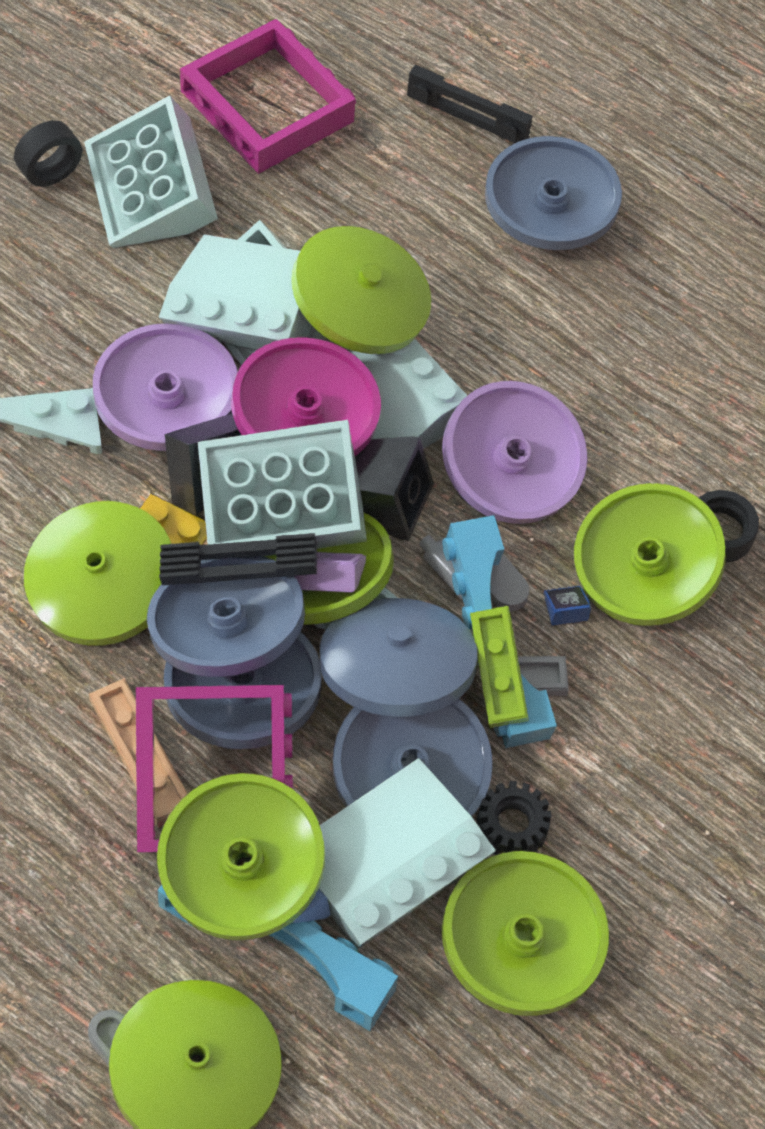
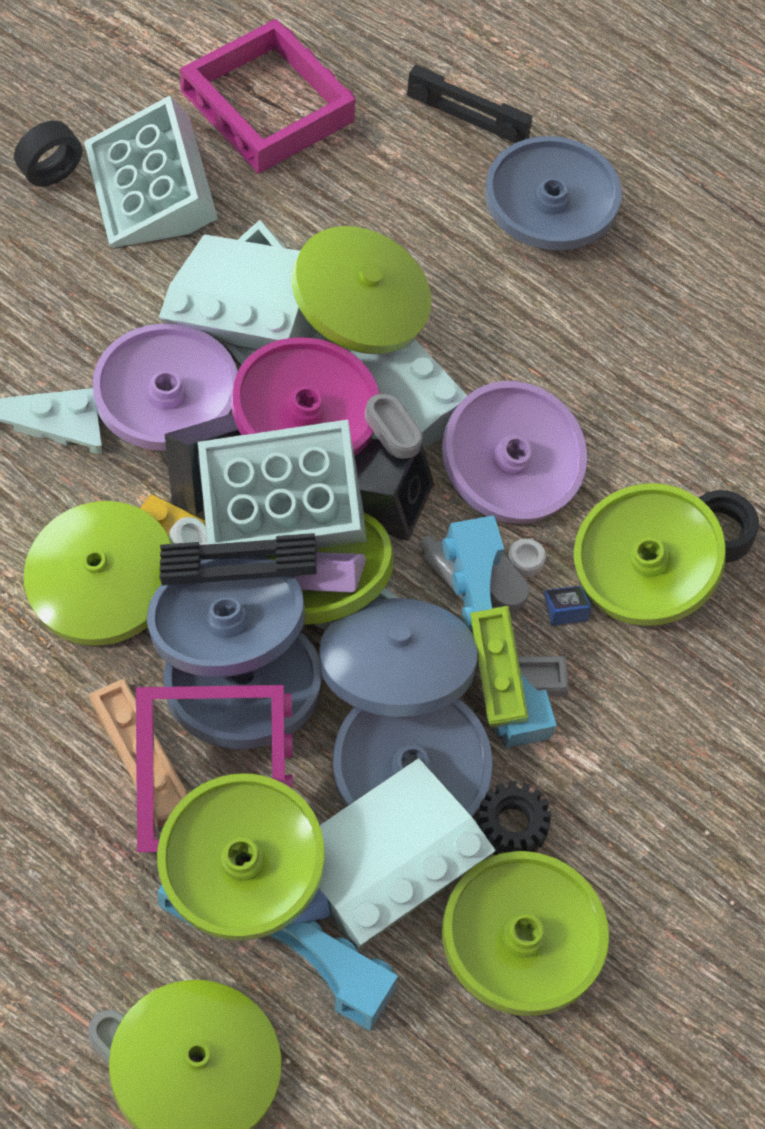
none -> white tile [169,517,208,545]
none -> light grey tile [365,394,423,459]
none -> white tile [507,539,546,577]

